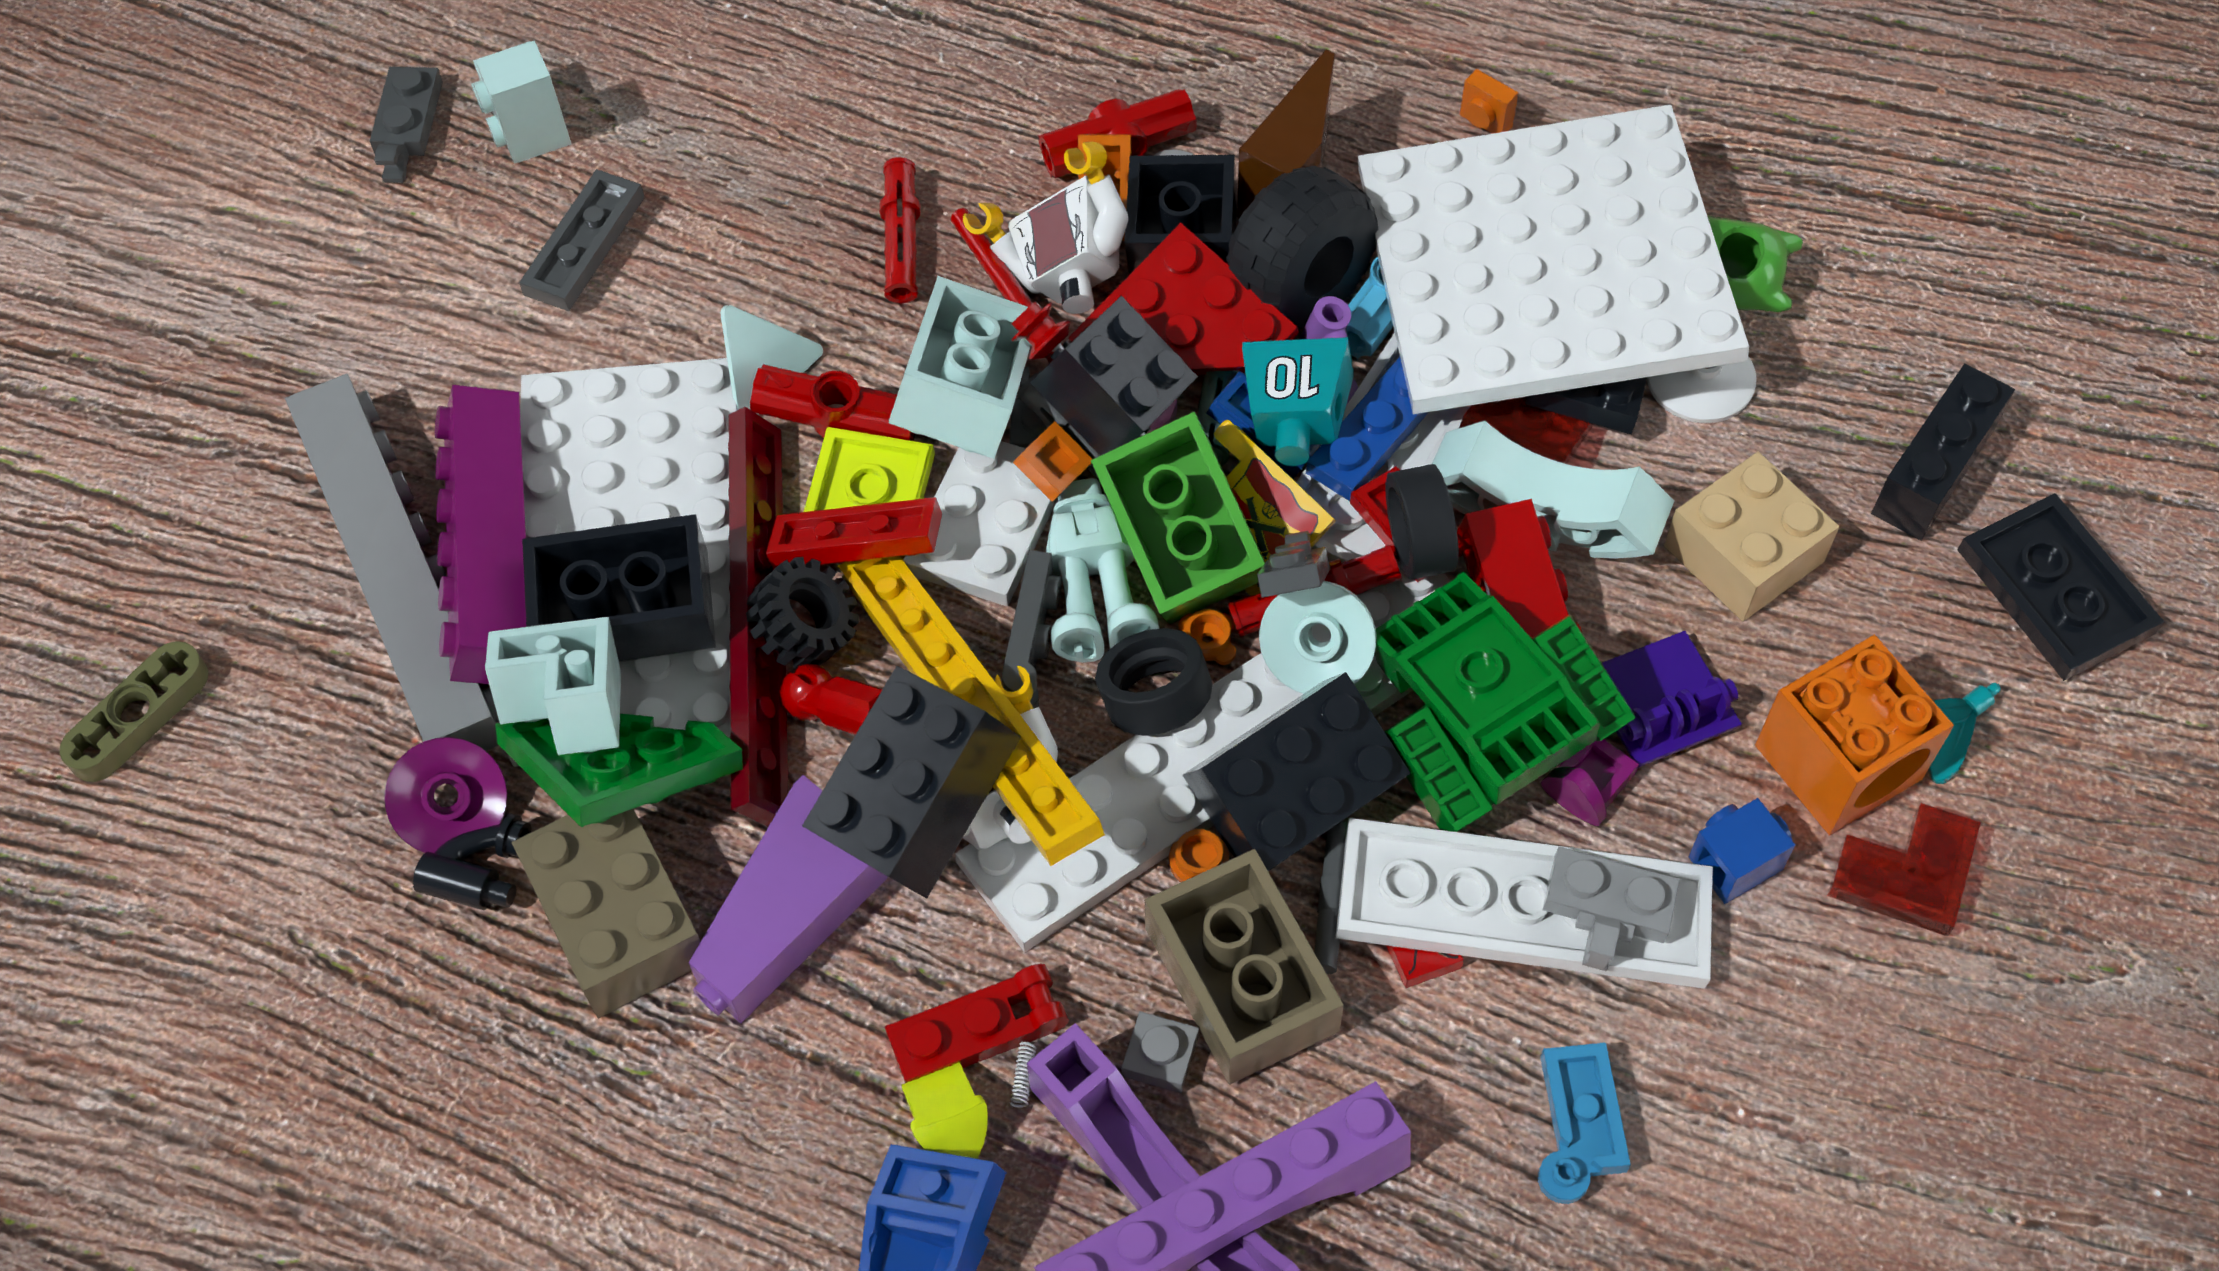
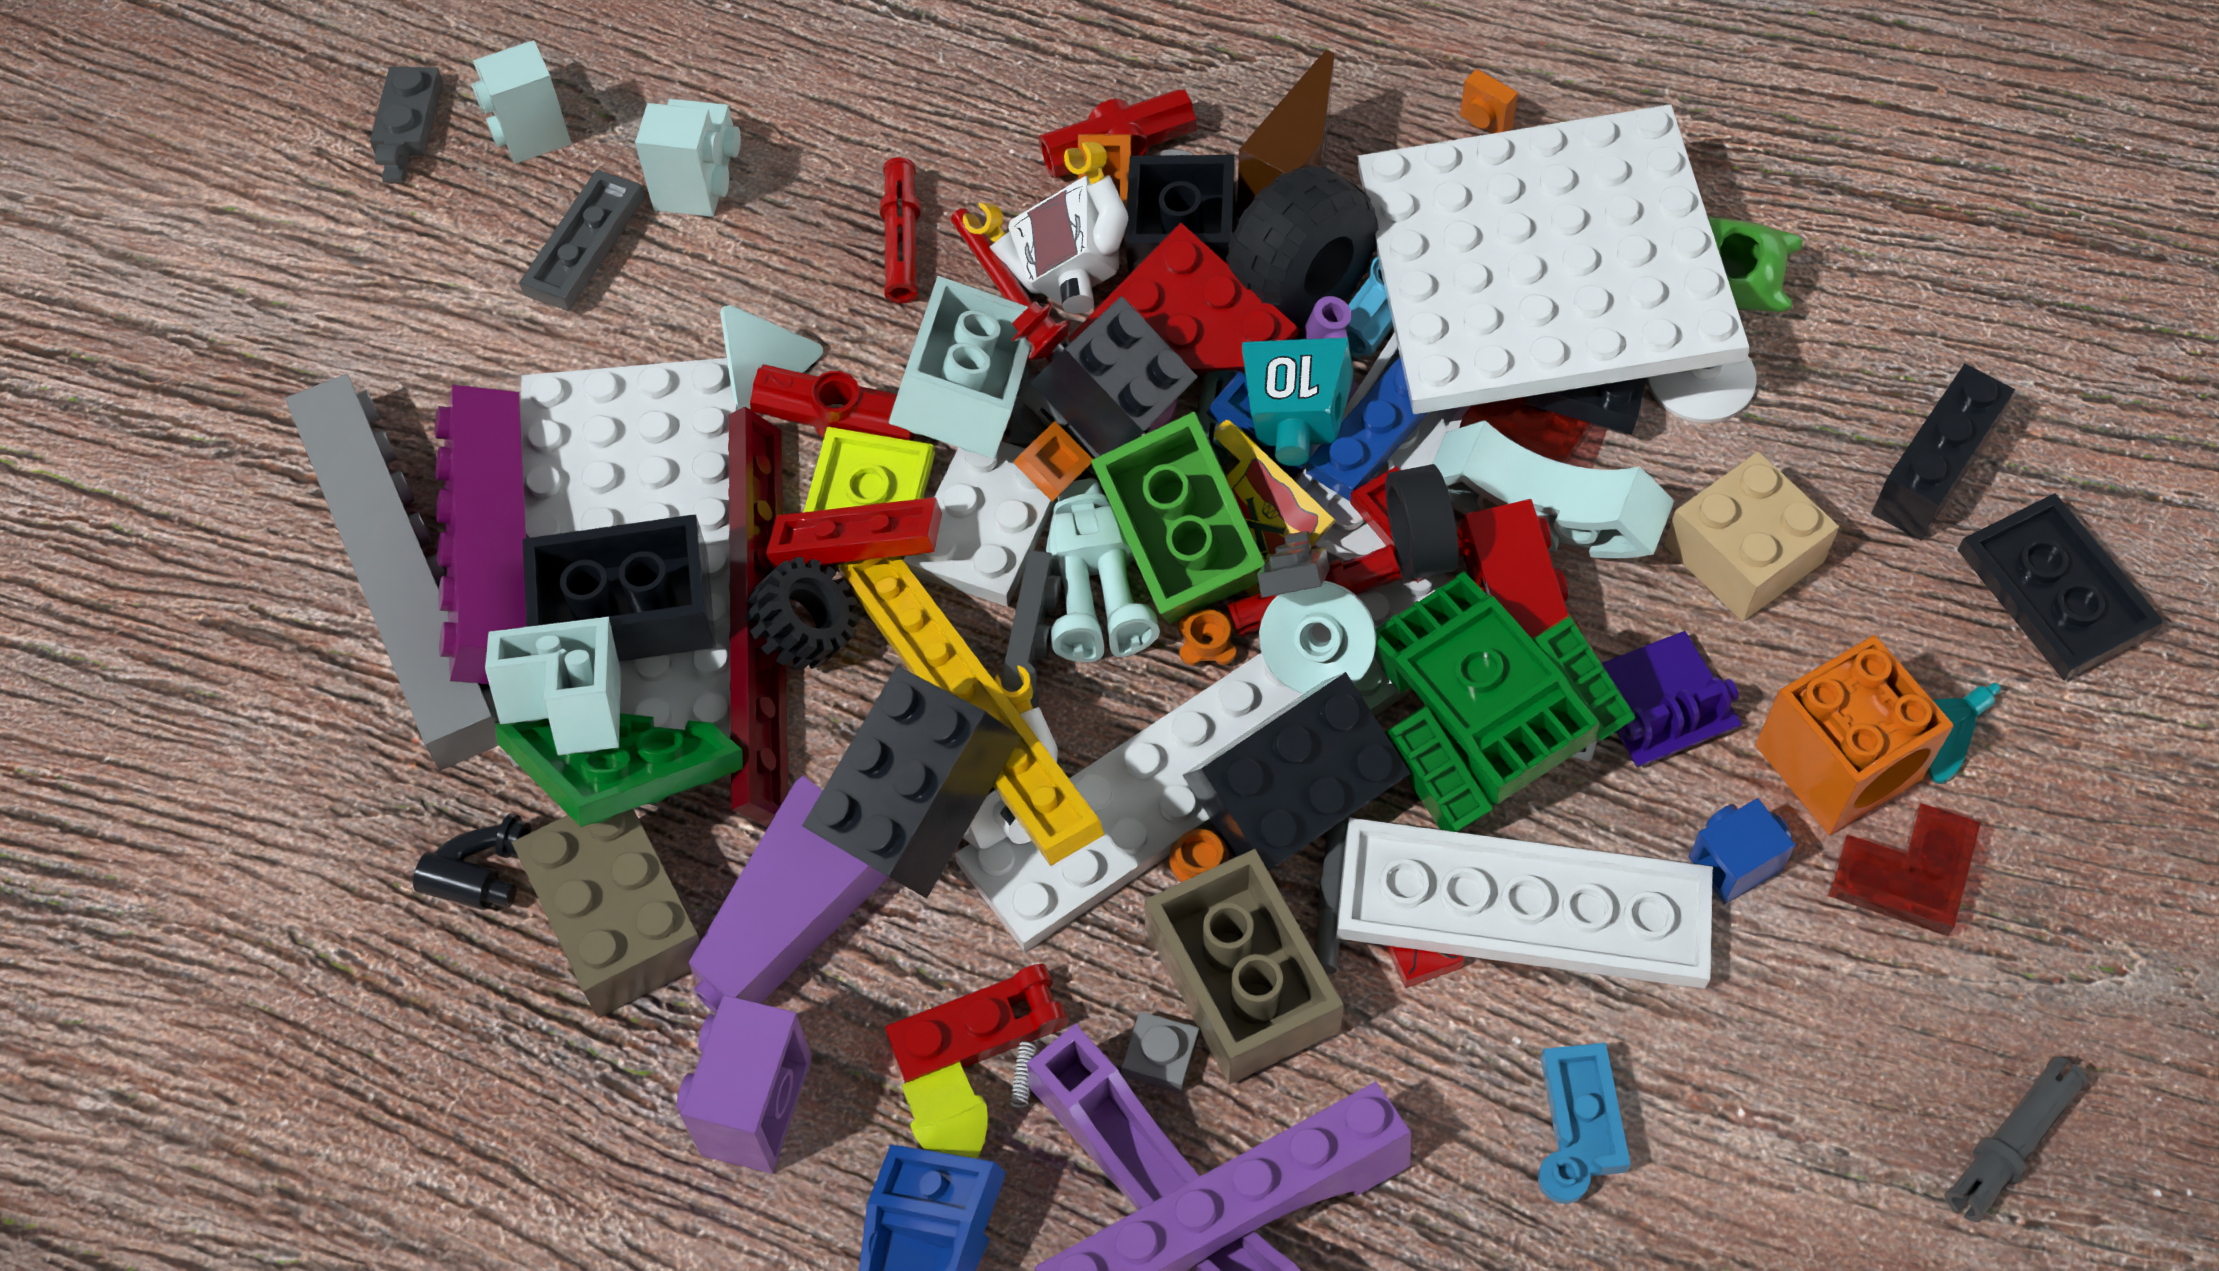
olive beam [60,641,209,782] -> none
magenta dish [384,737,507,853] -> none
red piece [780,664,883,735] -> none
black tyre [1095,628,1213,736] -> none
magenta tile [1541,739,1639,826] -> none
light grey hinge [1542,846,1680,971] -> none
none -> light aqua brick [635,99,741,217]
none -> medium lavender brick [677,995,812,1174]
none -> dark grey pin [1945,1056,2087,1222]

